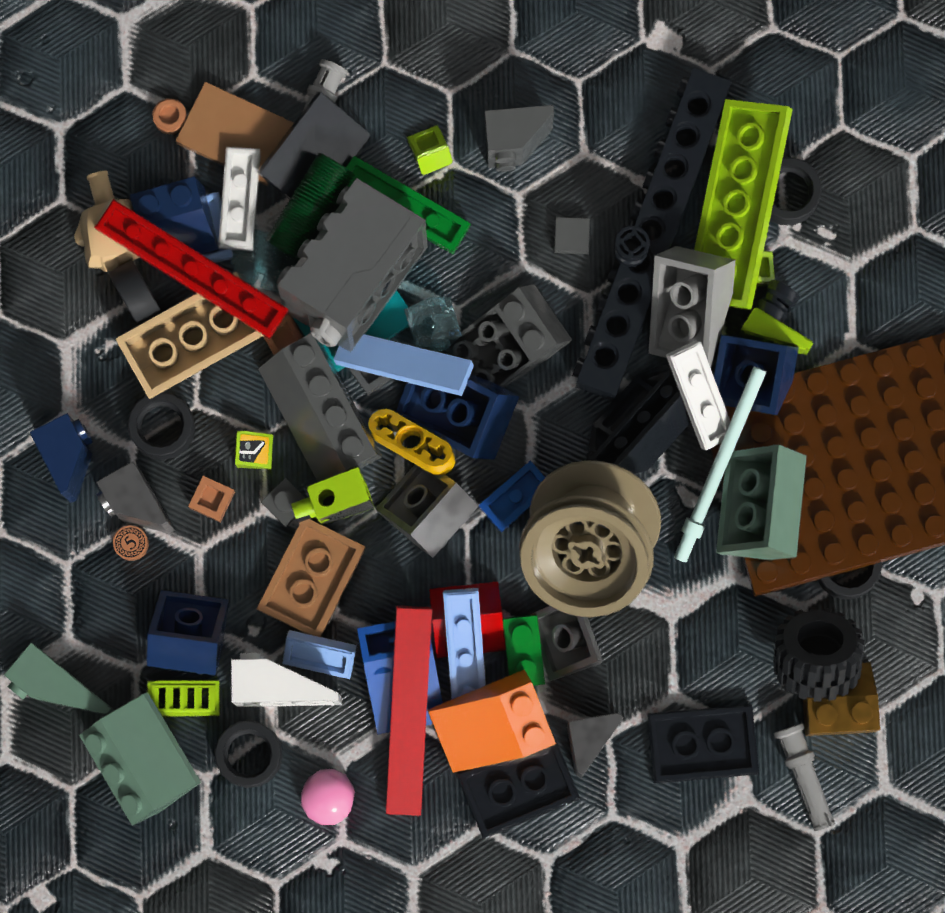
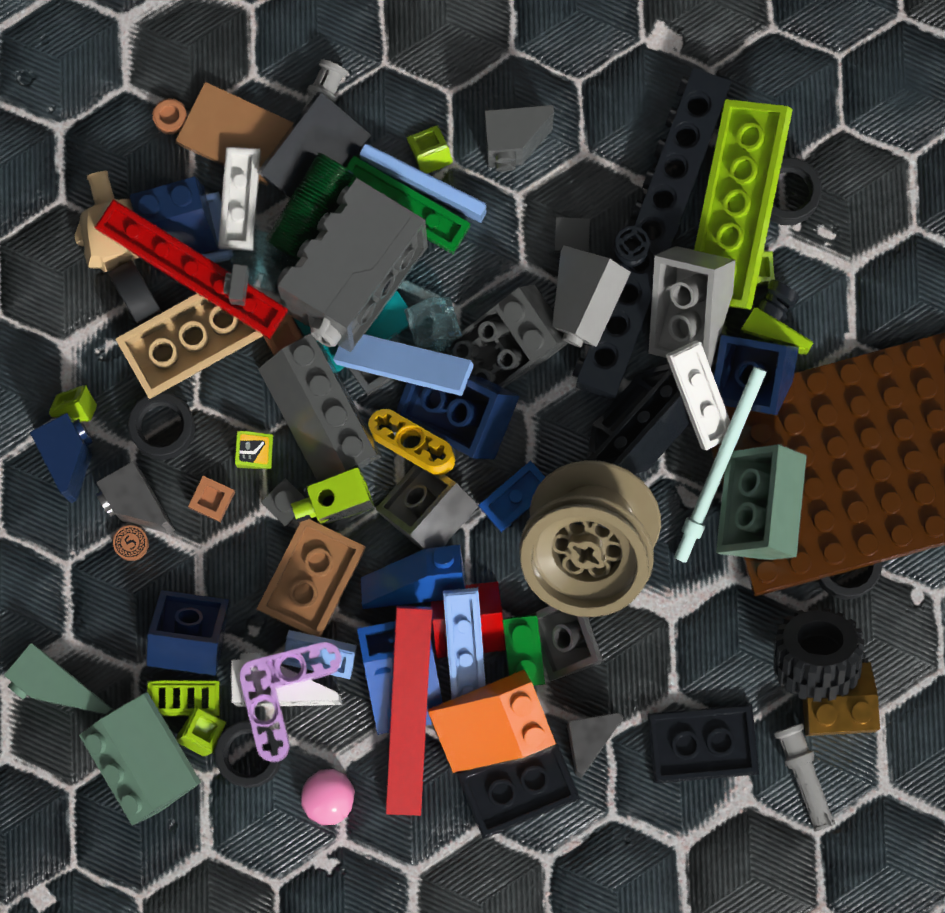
none -> lime slope [49,385,97,422]
none -> lime slope [176,706,226,756]
none -> dark grey plate [224,264,250,306]
none -> lavender beam [240,642,342,762]
none -> light blue tile [359,144,486,223]
none -> blue slope [361,545,466,609]
none -> light grey slope [552,246,631,348]

